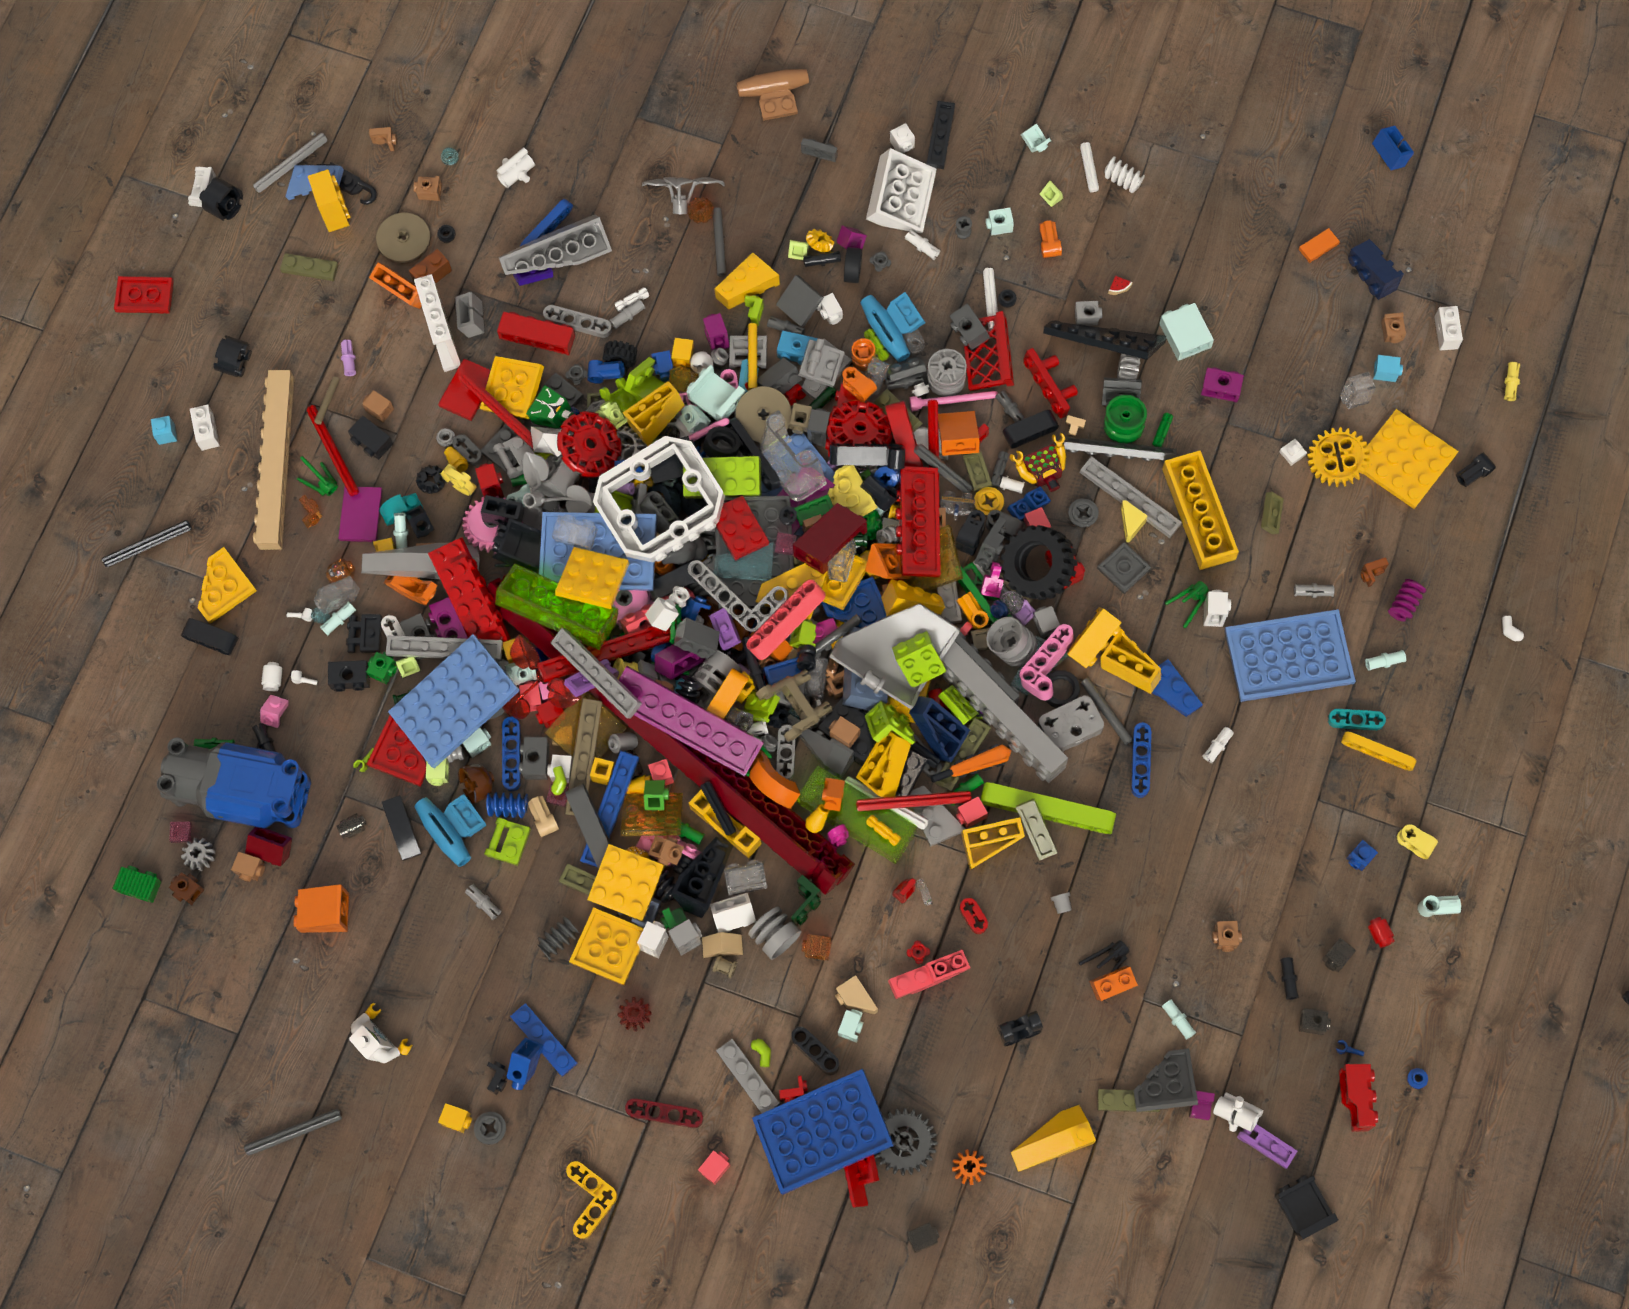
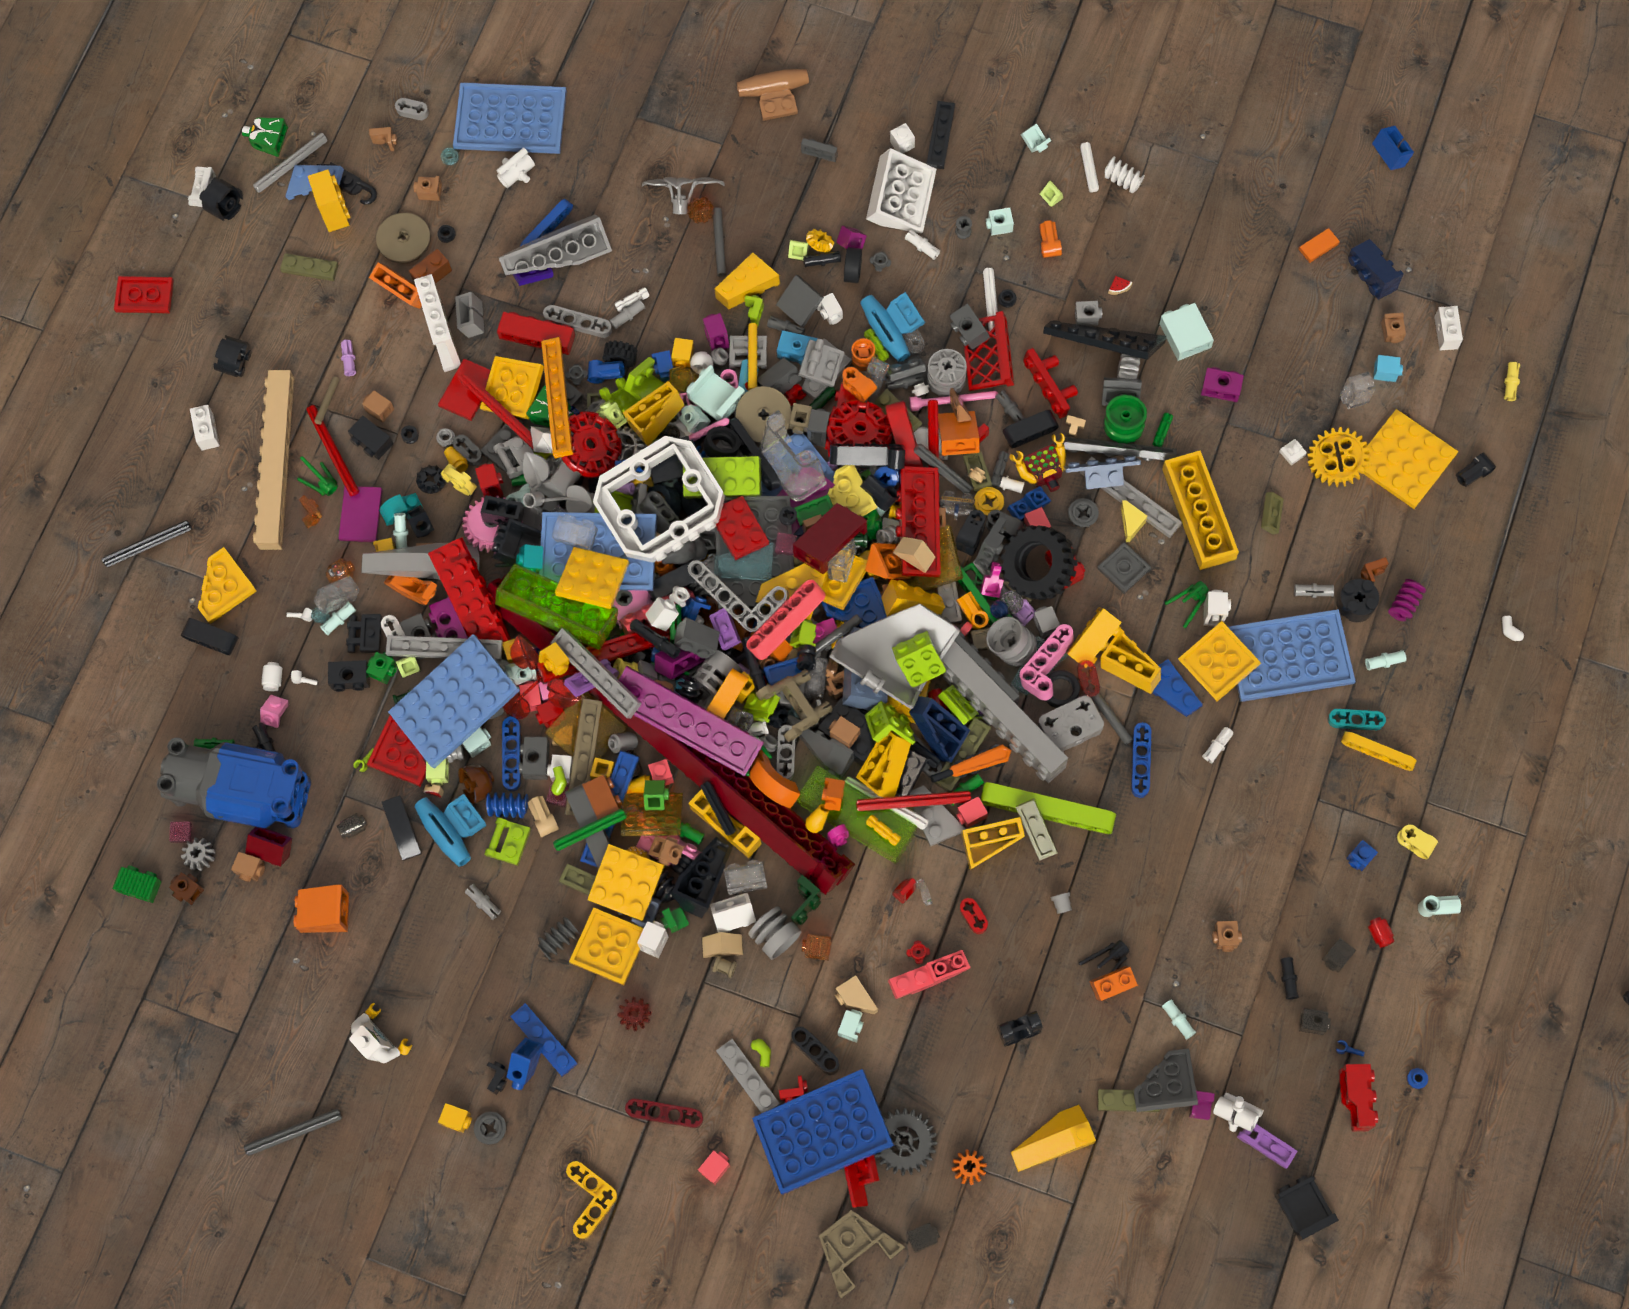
medium azure brick [151,416,177,445] -> none
light grey brick [668,919,702,956] -> none
none -> green torso [242,117,288,157]
none -> light grey beam [395,98,429,120]
none -> black bush [401,425,419,444]
none -> tan tile [423,784,444,798]
none -> medium blue plate [453,83,567,154]
none -> teal brick [516,544,543,575]
none -> yellow brick [539,642,569,676]
none -> light orange plate [541,337,573,458]
none -> green axle [553,809,627,851]
none -> dark orange piece [582,775,623,820]
none -> black pin [630,619,681,659]
none -> dark tan wing [819,1210,905,1299]
none -> tan slope [893,537,935,573]
none -> medium nougat slope [950,388,972,422]
none -> tan plate [968,467,986,483]
none -> bracket [1064,456,1141,489]
none -> clear red beam [1077,660,1100,697]
none -> yellow plate [1178,621,1261,701]
none -> black brick [1337,579,1379,622]

